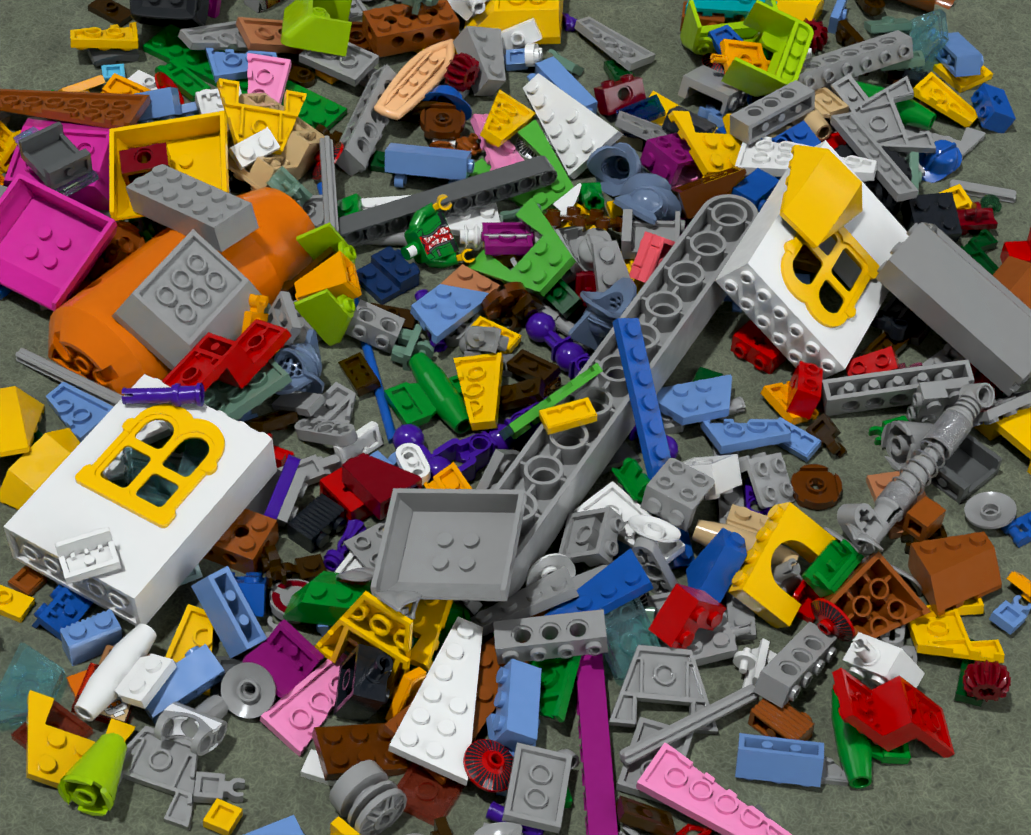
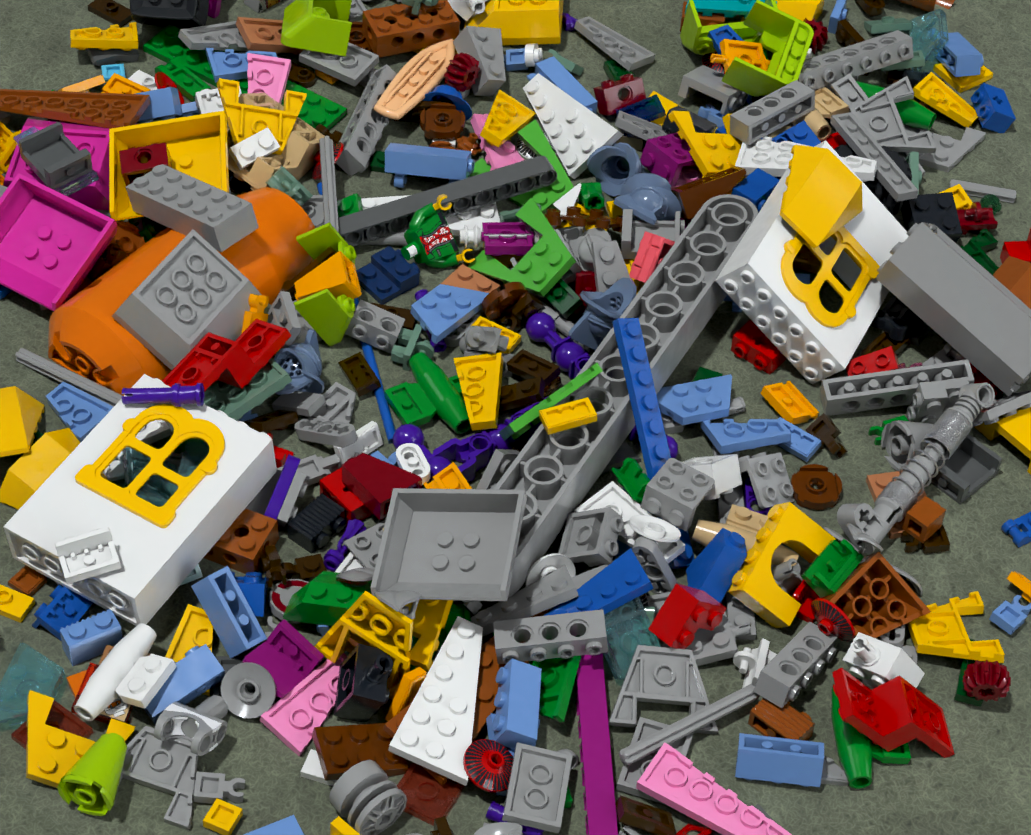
white plate [501,18,542,54] -> none
red brick [786,361,823,420] -> none
dark orange wedge [908,531,1002,617] -> none
blue piece [919,140,962,183] -> none
light grey dish [964,492,1017,529] -> none

